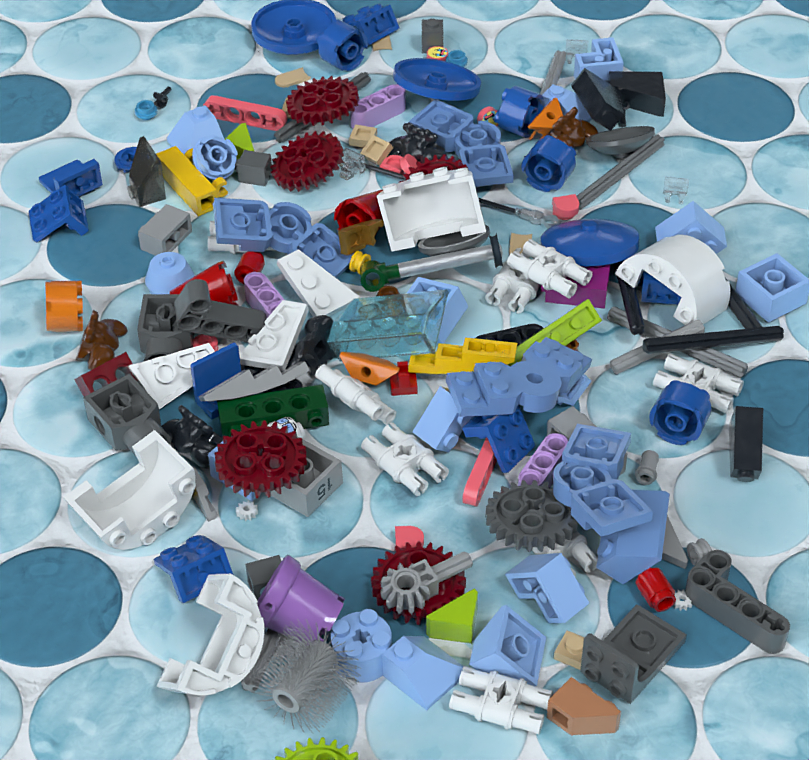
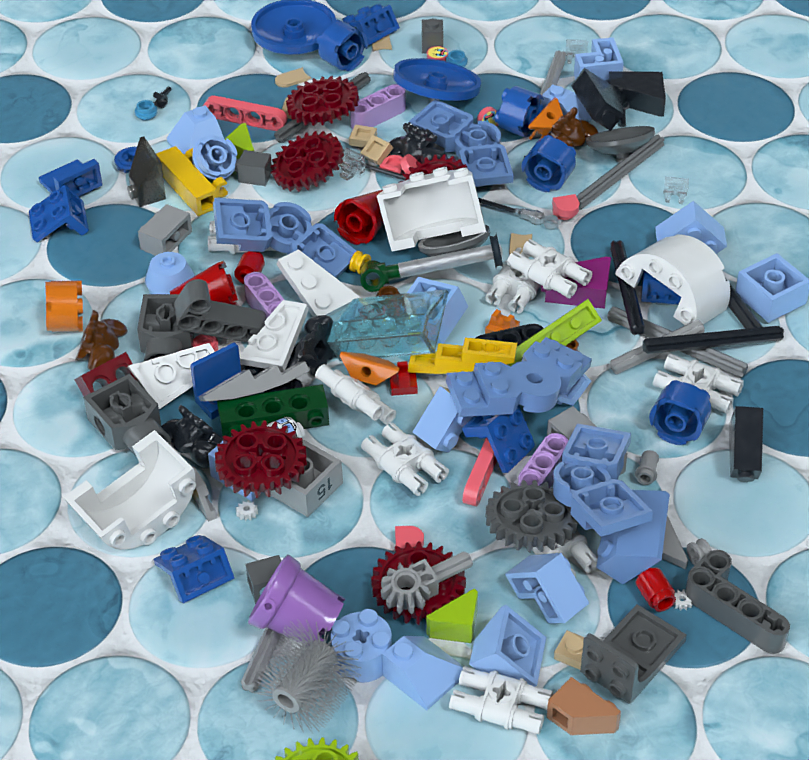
white cylinder [157,574,264,695] -> none
pearl gold slope [338,219,384,255] -> none
blue dish [540,219,639,266] -> none
none -> orange tile [485,309,520,334]

